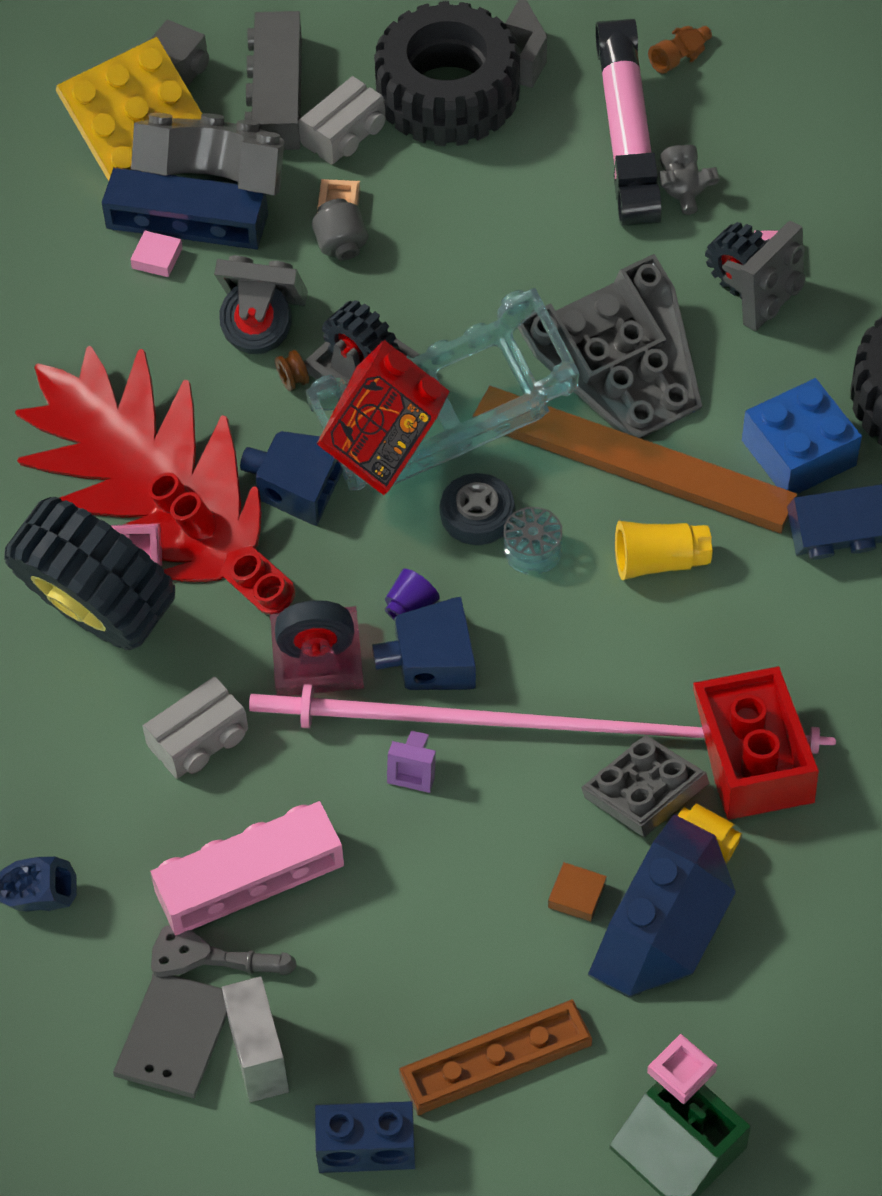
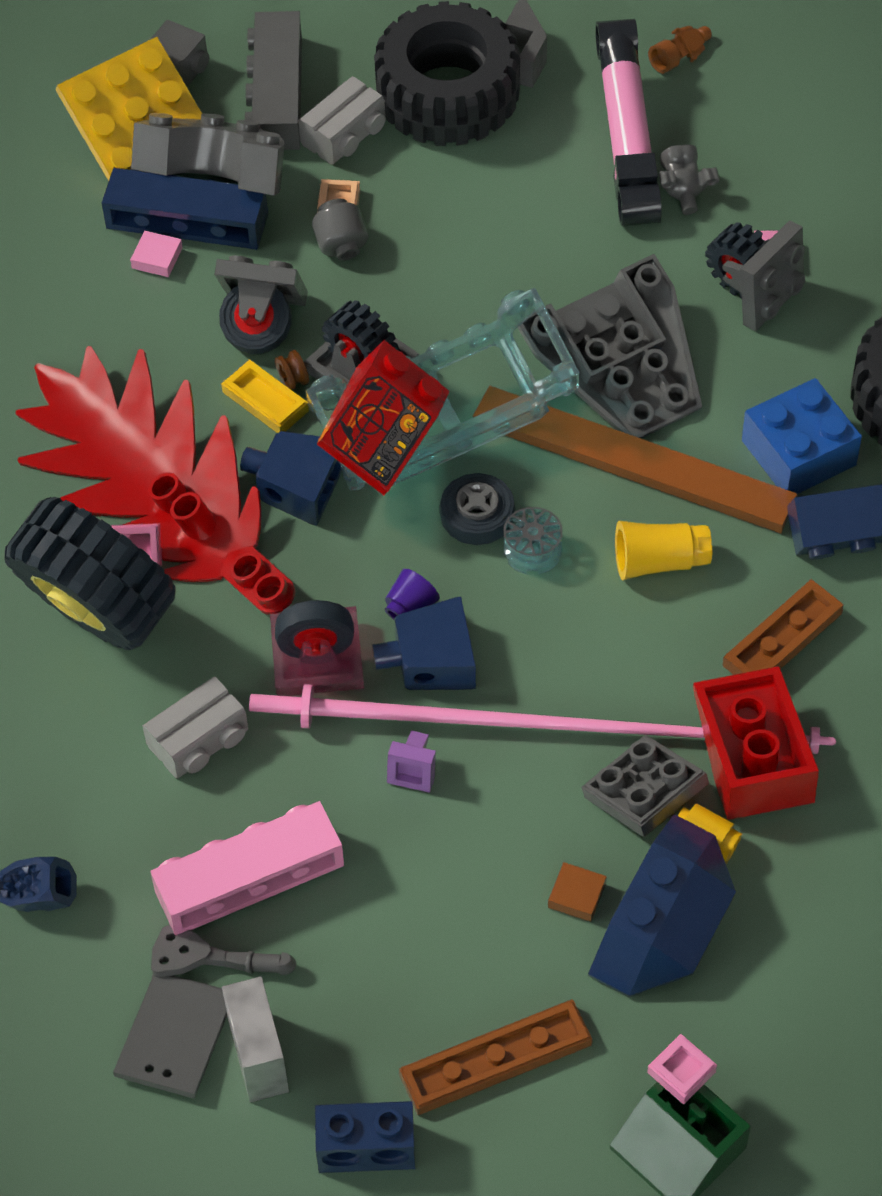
none -> yellow tile [221,360,309,433]
none -> dark orange plate [722,579,844,675]

